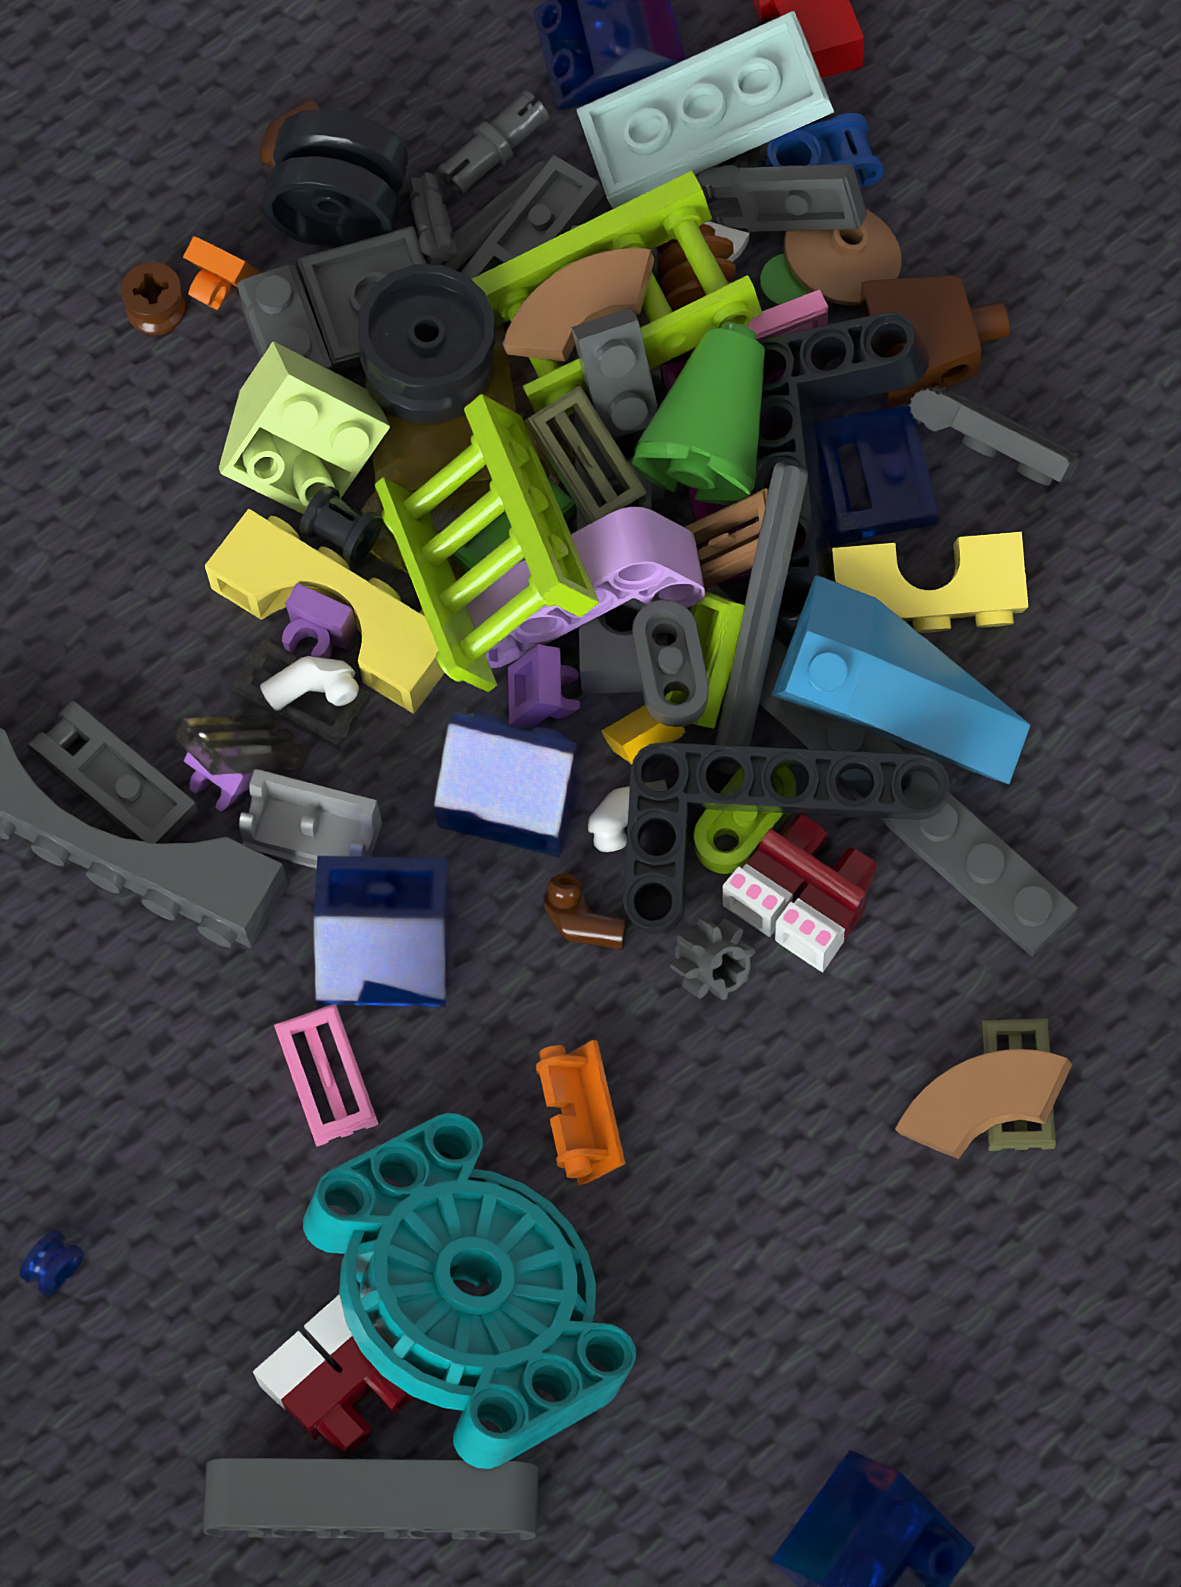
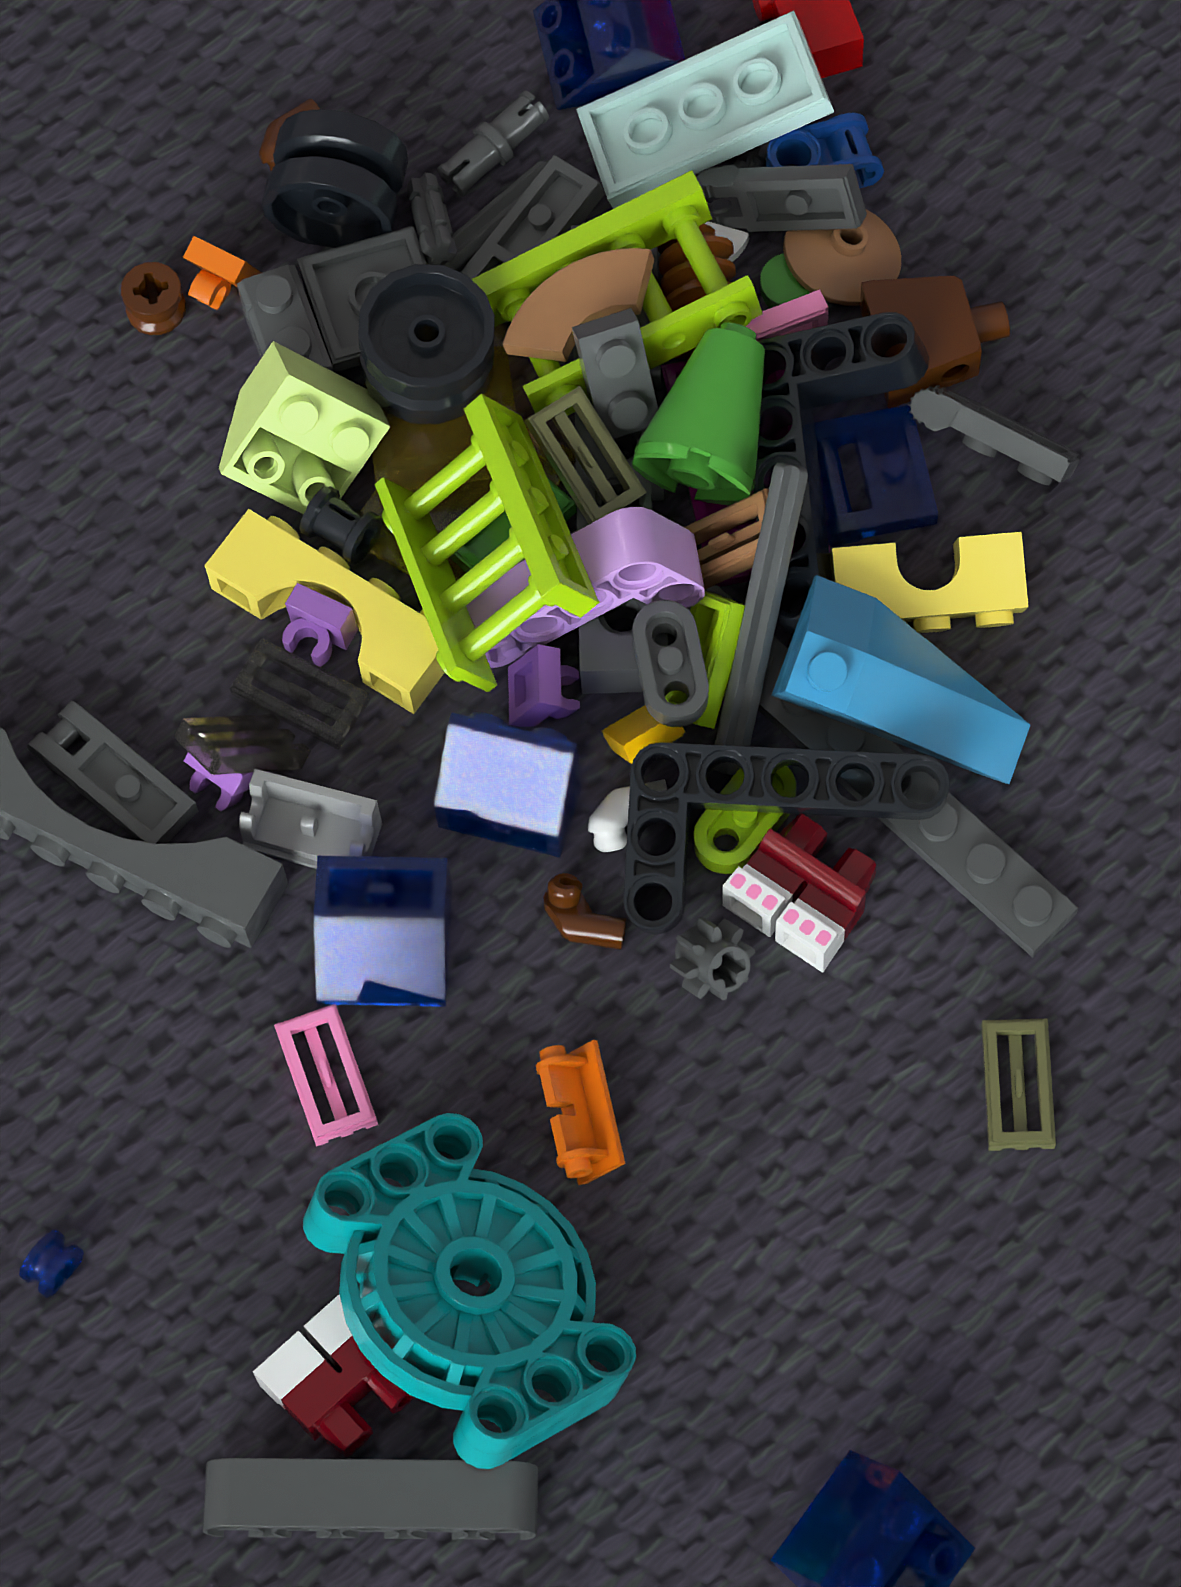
white arm [260,656,359,711] -> none
medium nougat tile [895,1049,1072,1159] -> none

